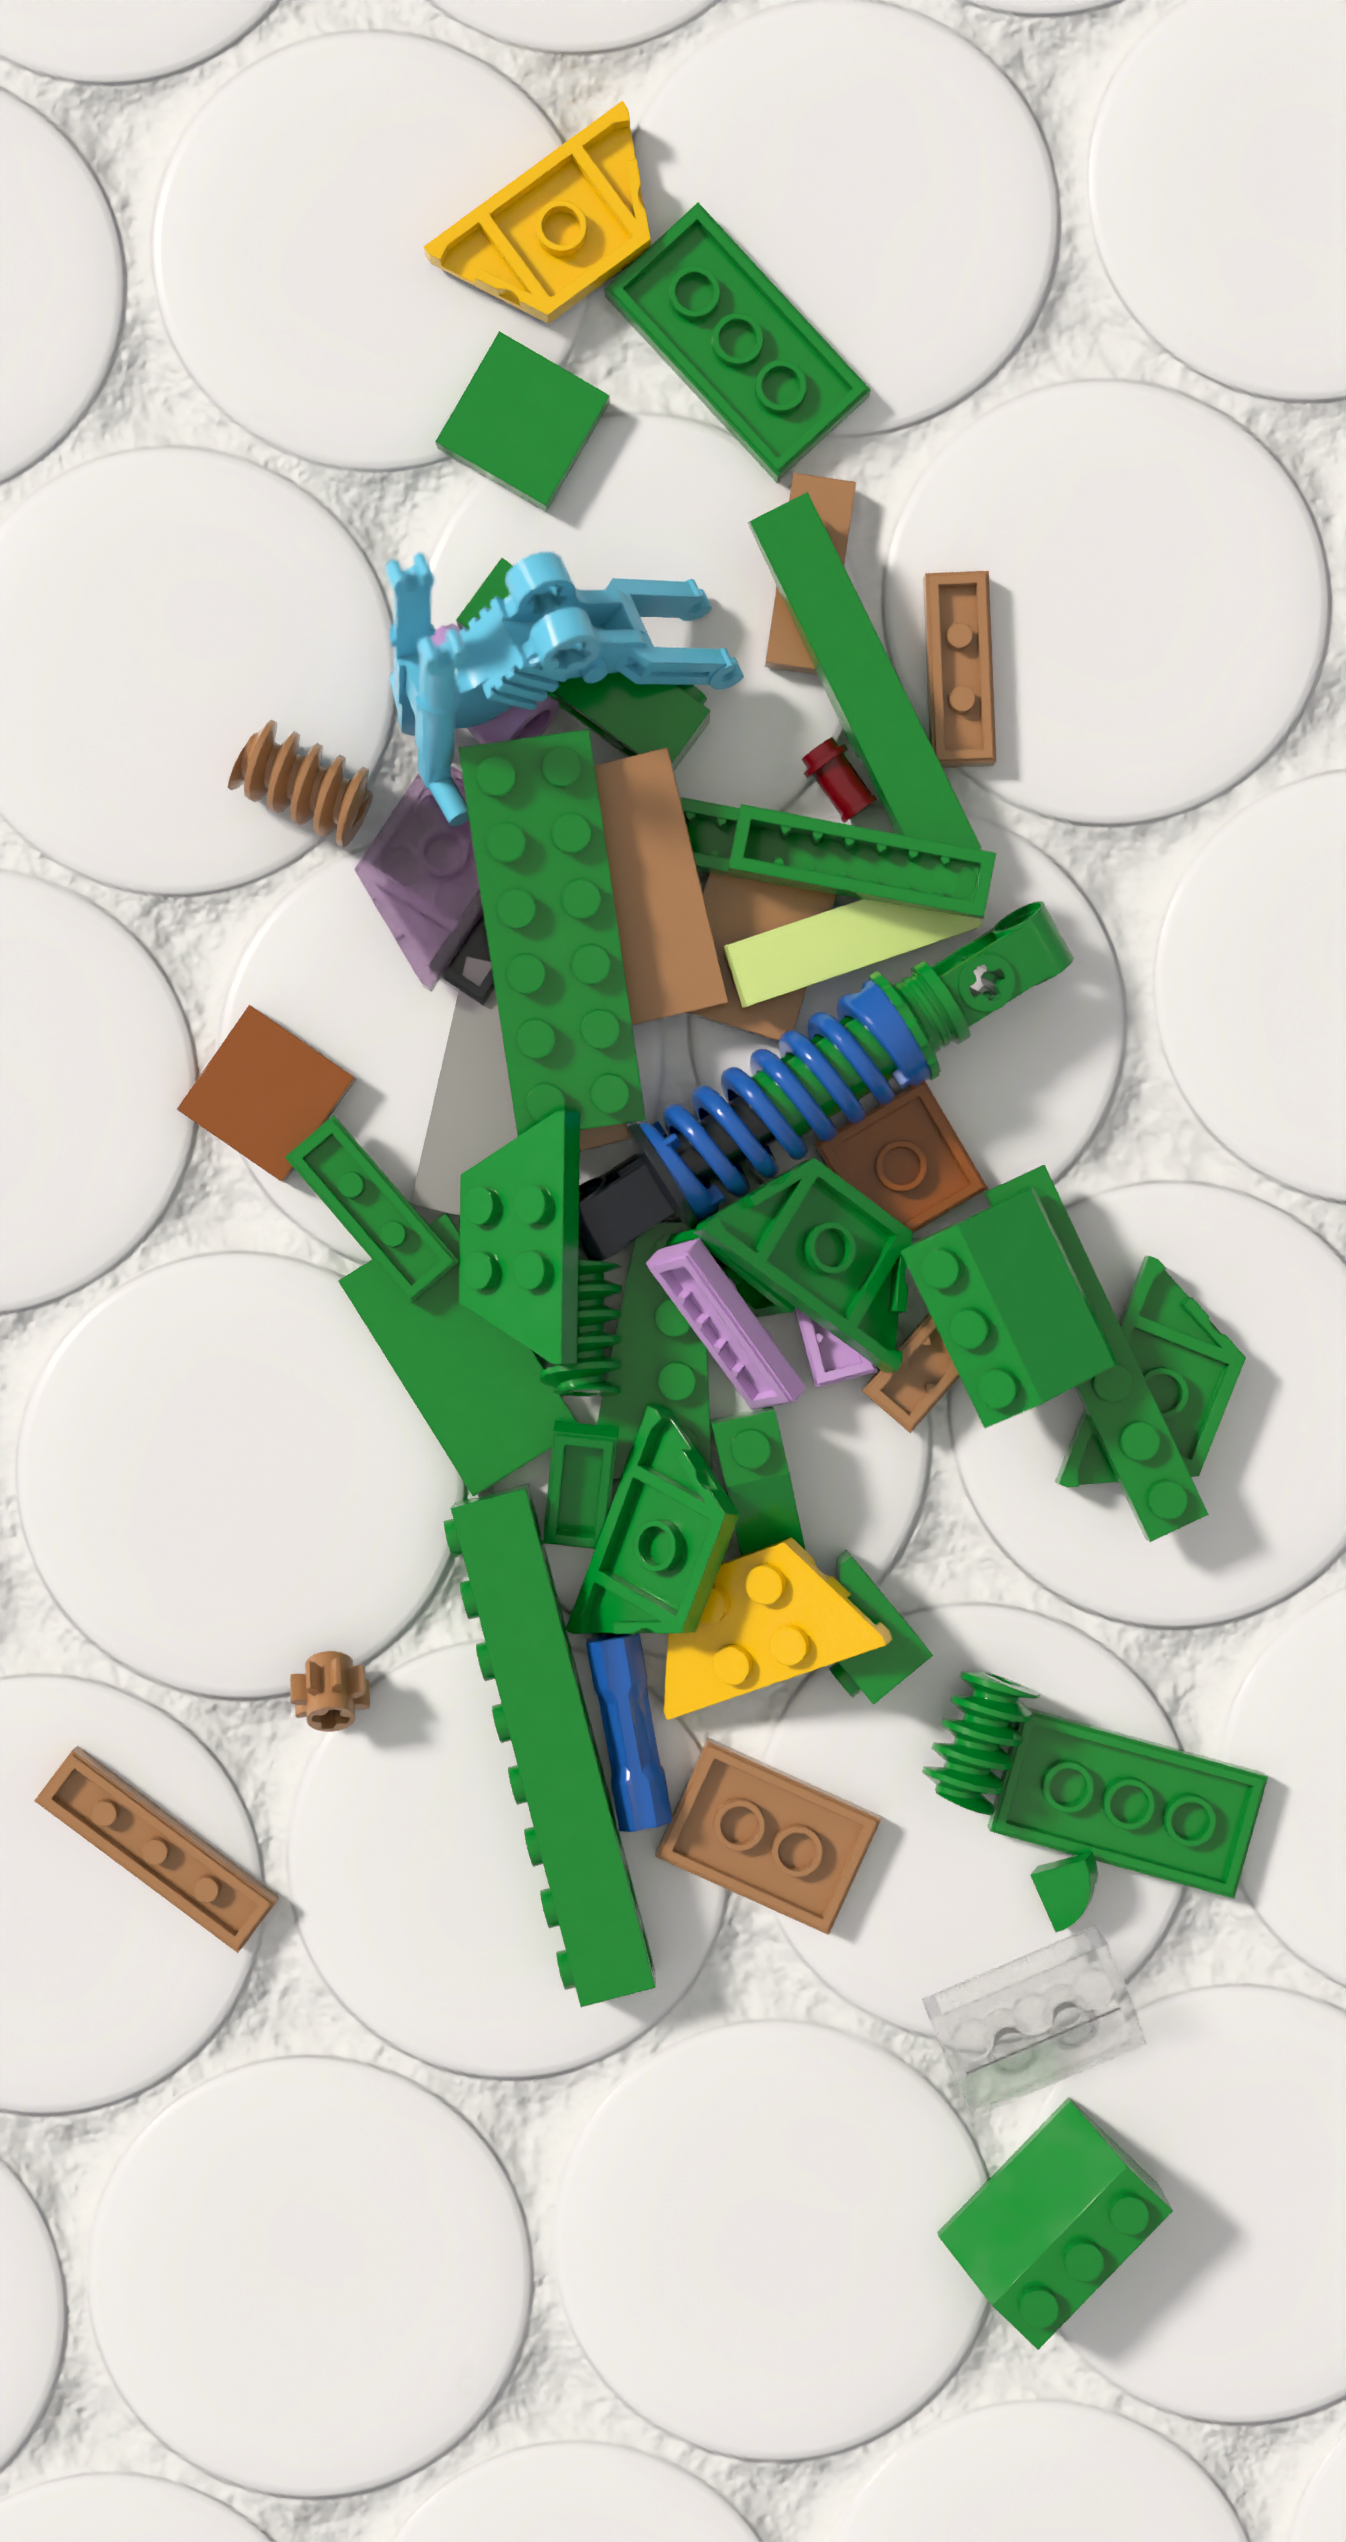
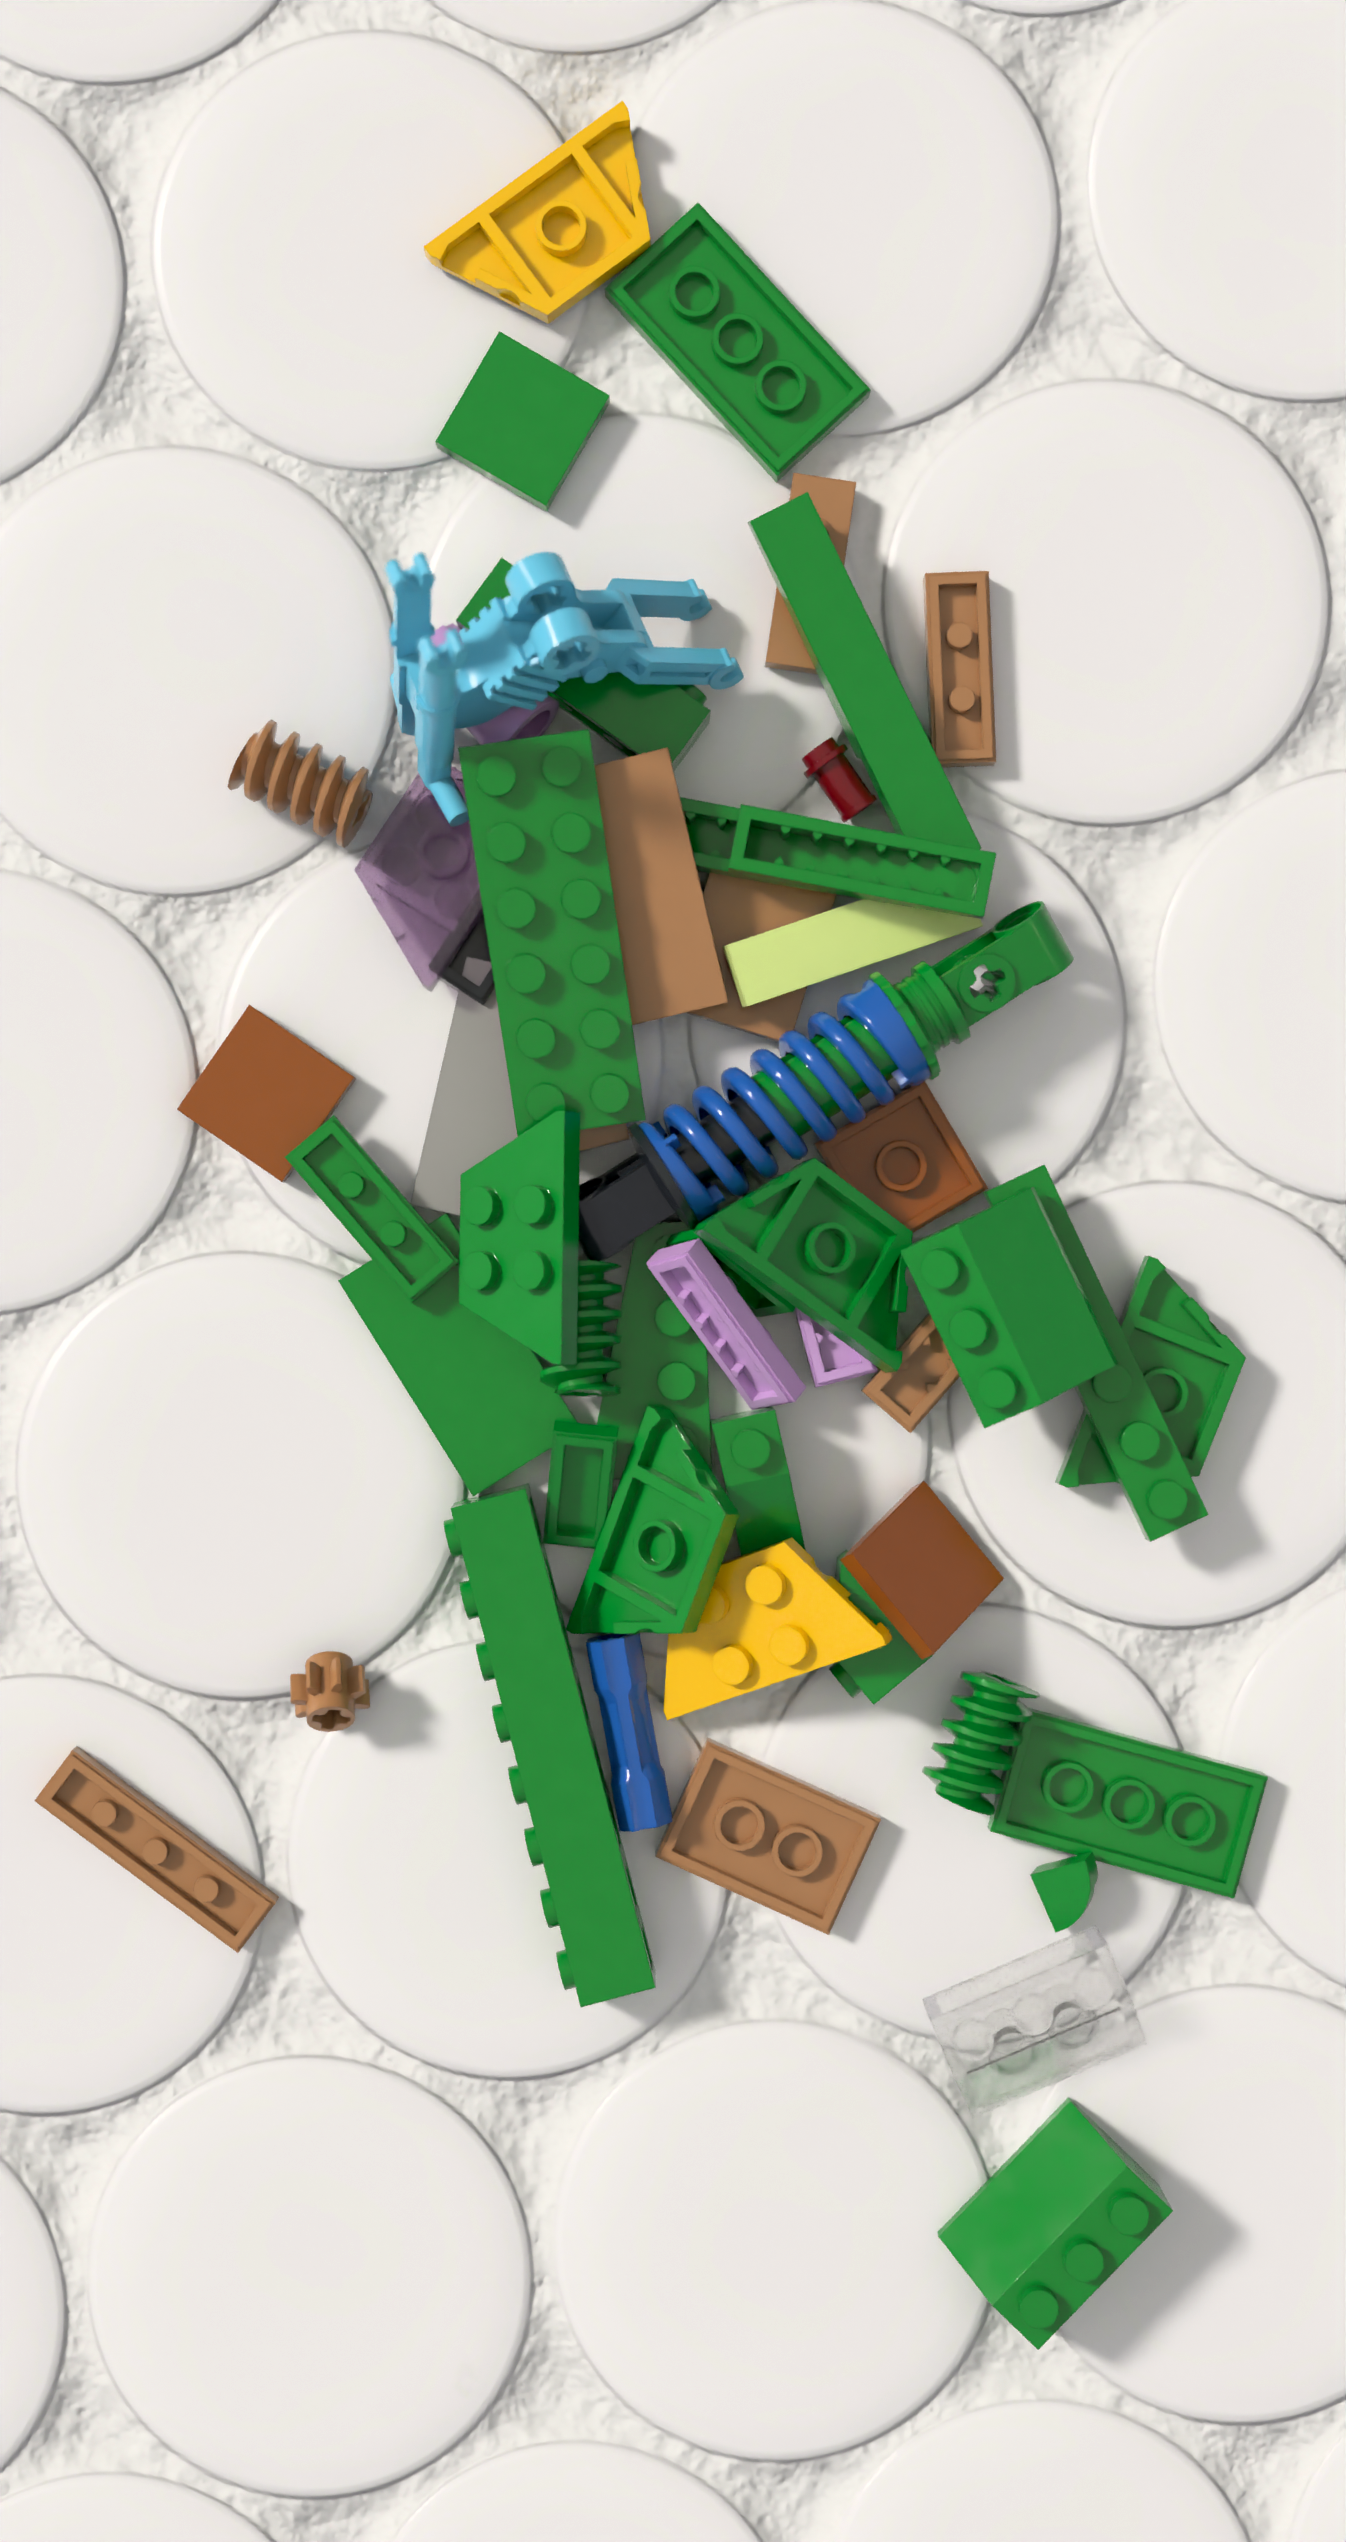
none -> dark orange tile [840,1481,1004,1660]

